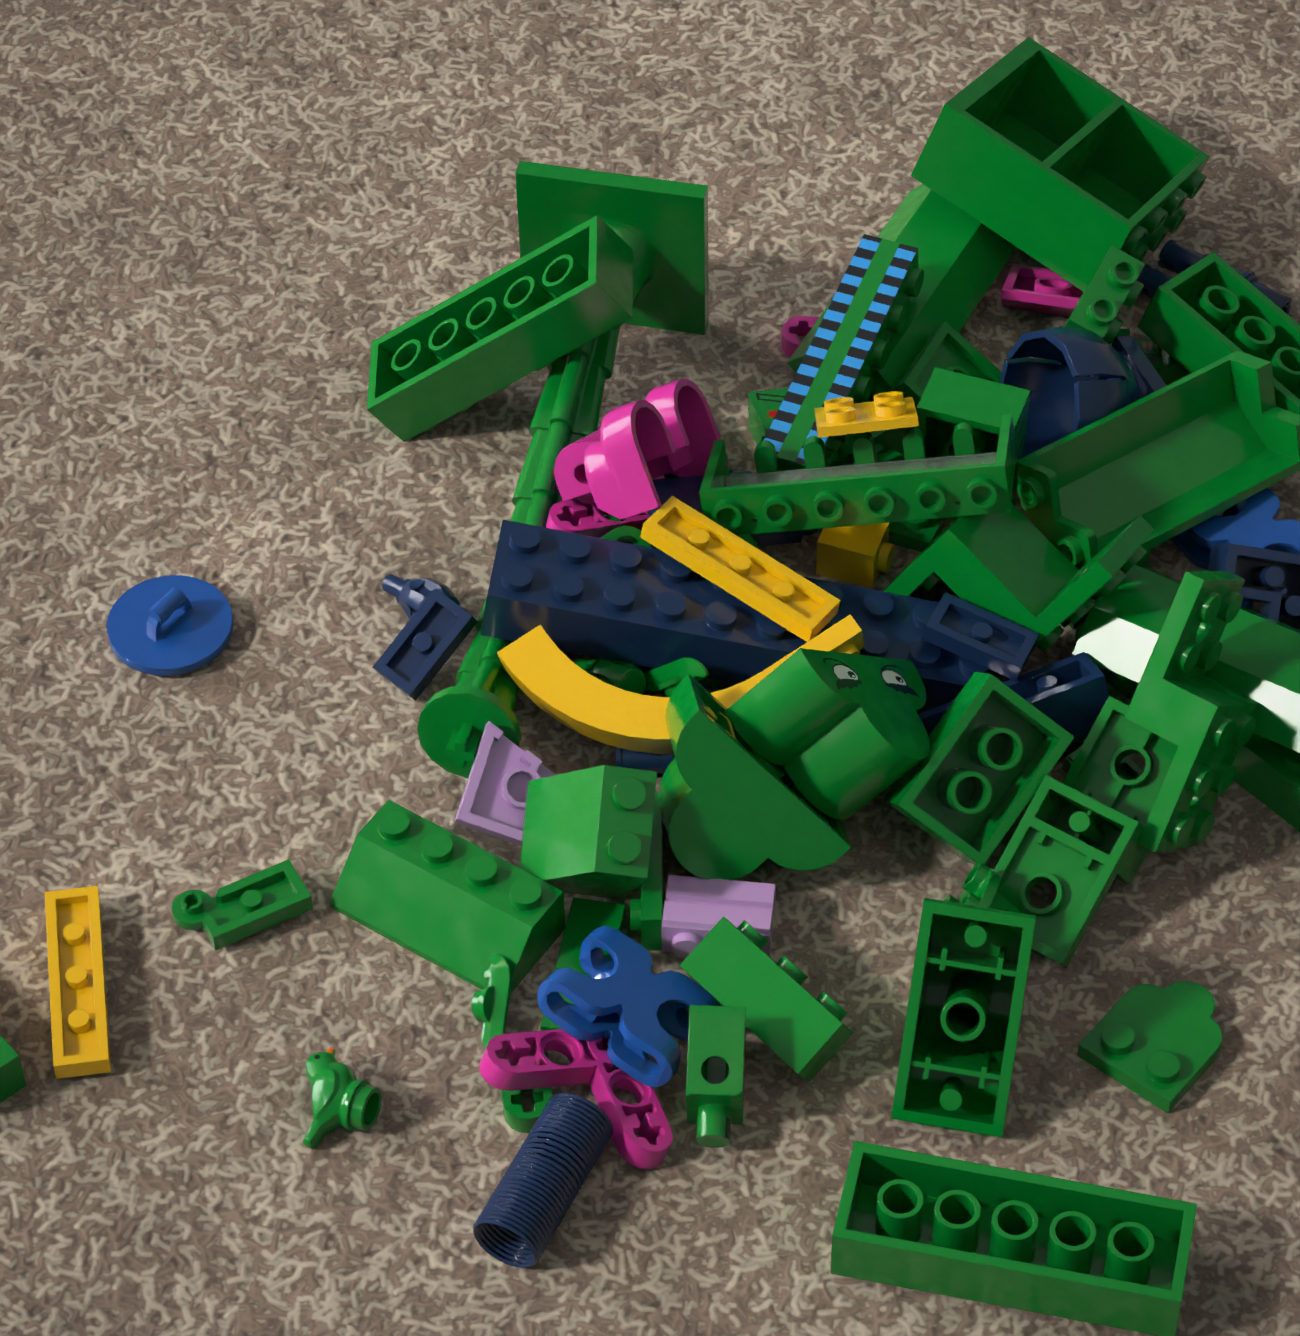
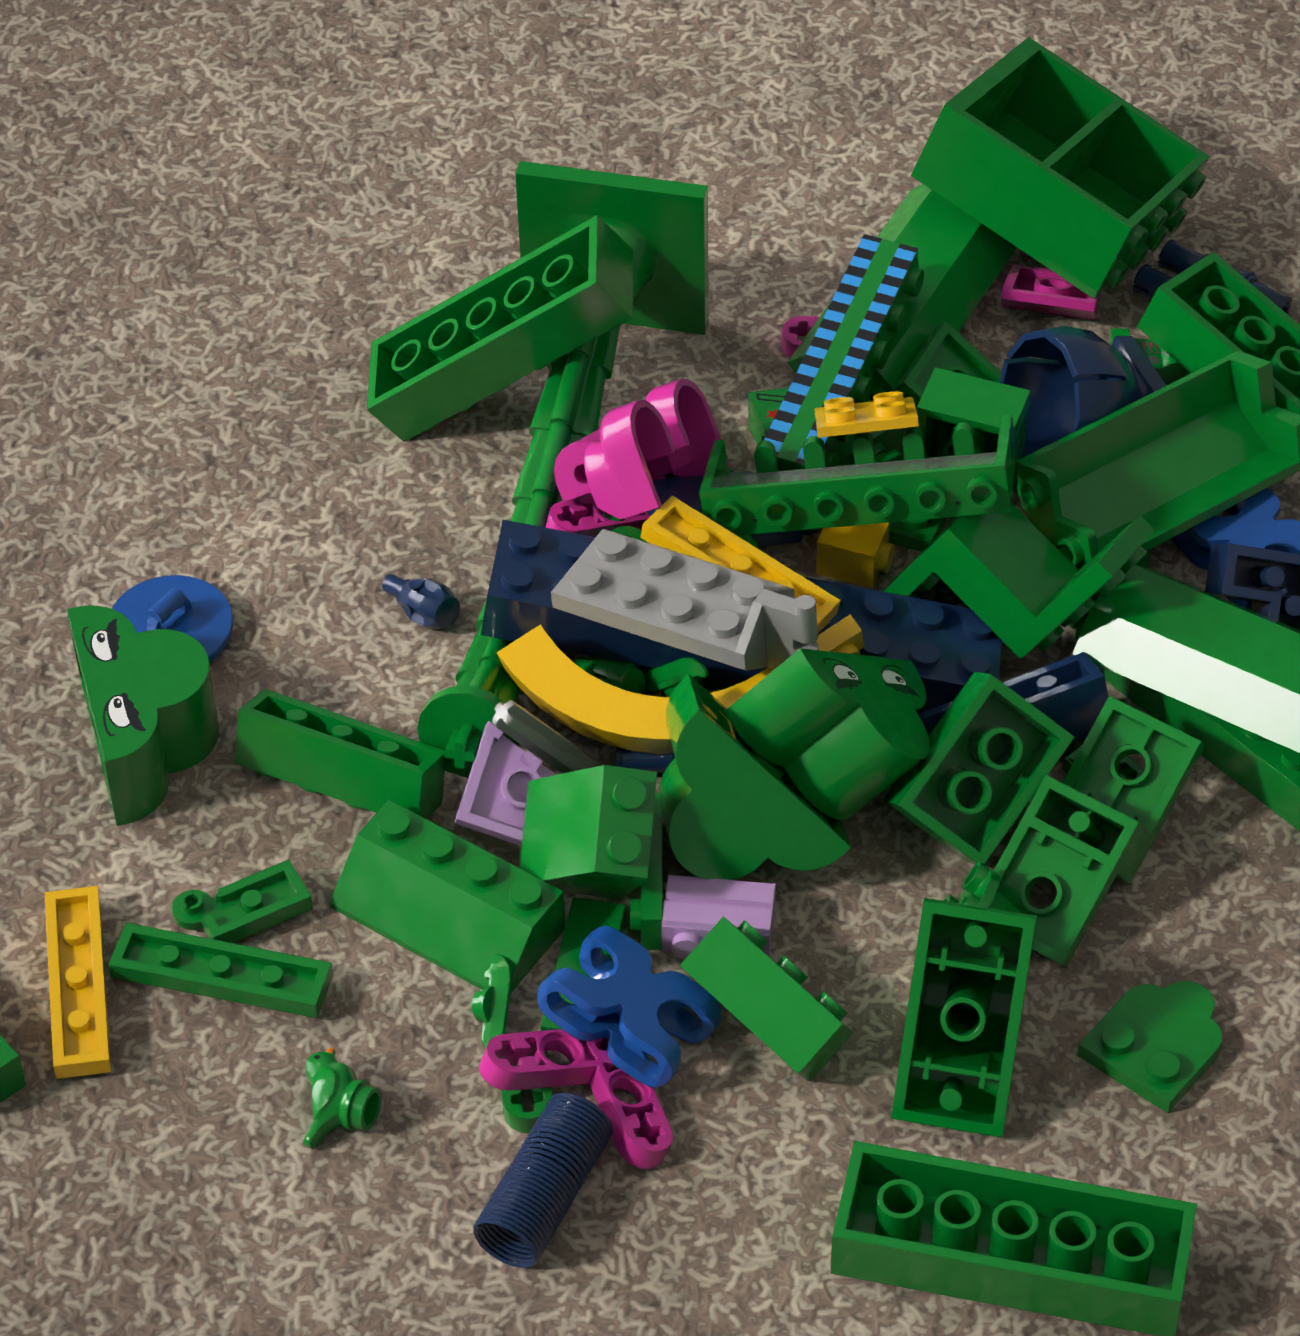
dark blue plate [372,588,478,701] -> none
green torso [686,1005,746,1148] -> none
dark blue plate [922,592,1039,681] -> none
green plate [1065,245,1145,345] -> none
green bracket [1124,571,1258,853] -> none
none -> green brick [66,605,219,826]
none -> green plate [108,922,333,1018]
none -> green brick [235,688,446,819]
none -> light grey axle [492,700,602,773]
none -> light grey hinge [551,529,819,671]

